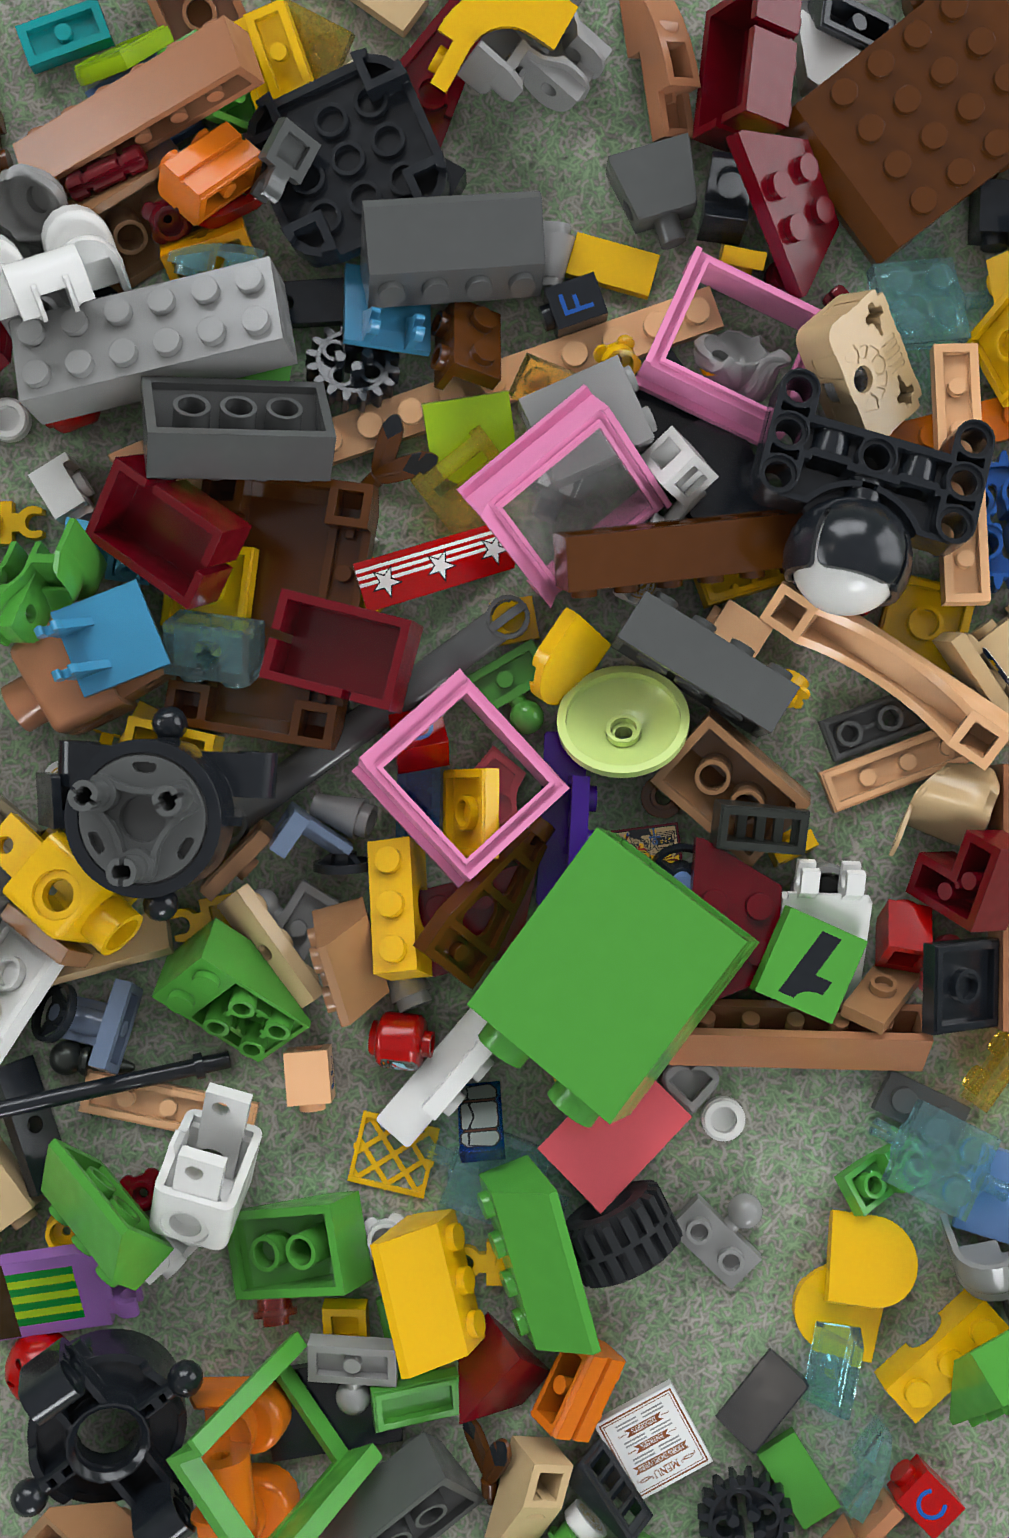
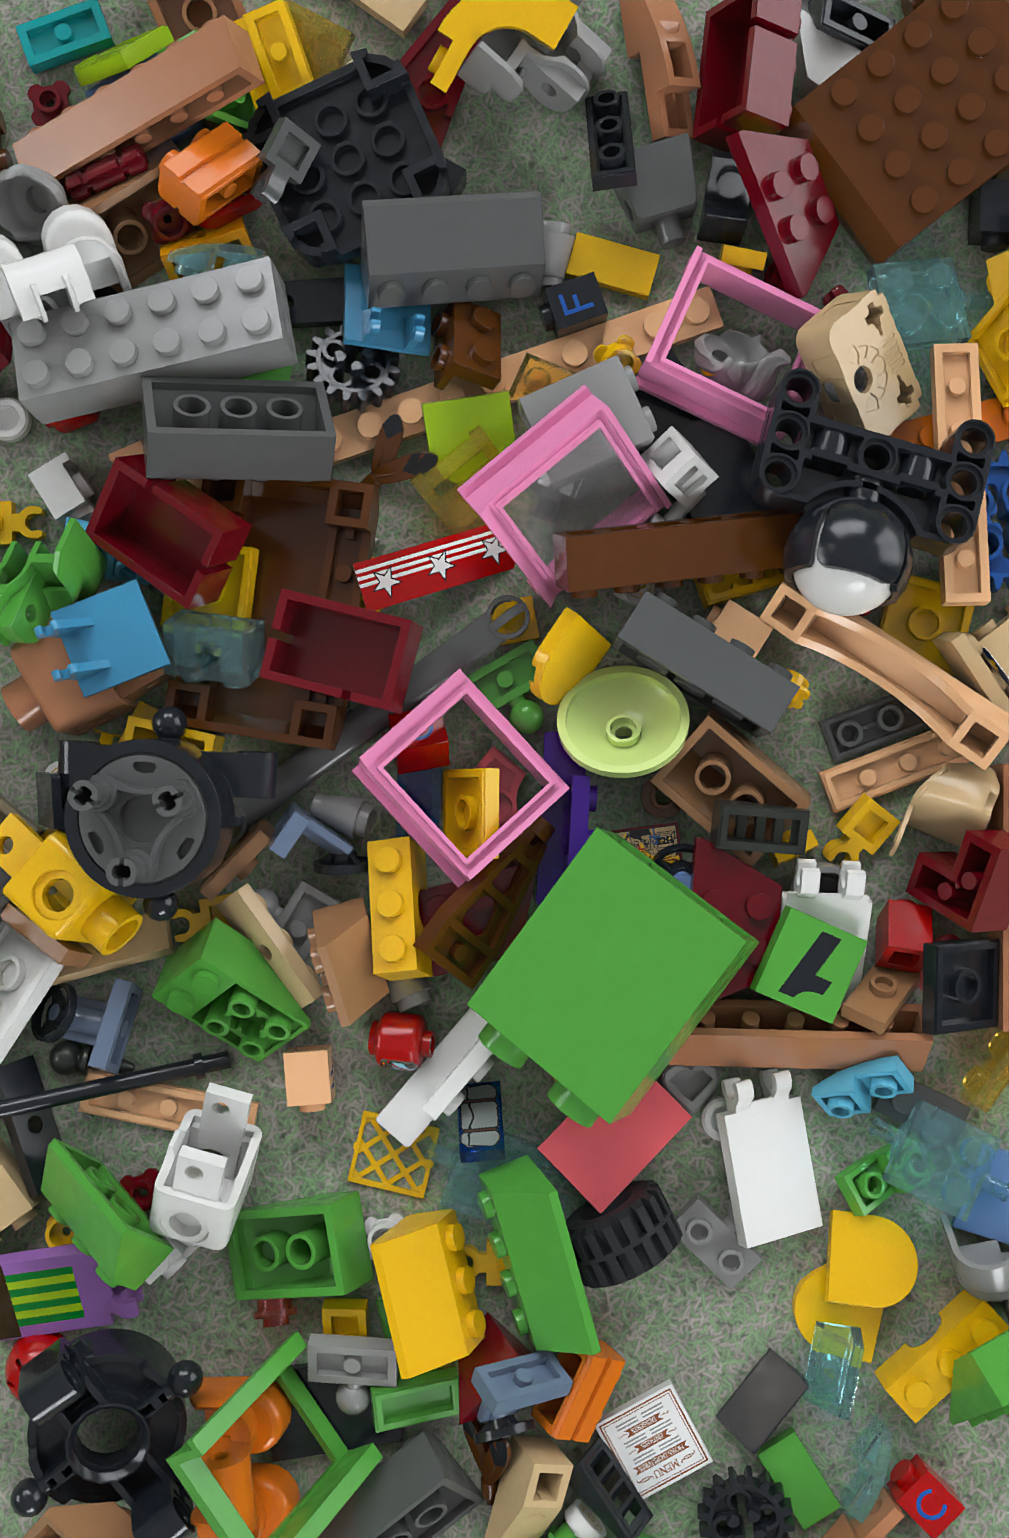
none -> dark red plate [27,80,71,126]
none -> sand blue piece [471,1351,573,1444]
none -> black tile [585,90,638,192]
none -> white tile [716,1068,823,1249]
none -> medium azure slope [811,1055,914,1118]
none -> yellow plate [822,793,901,867]

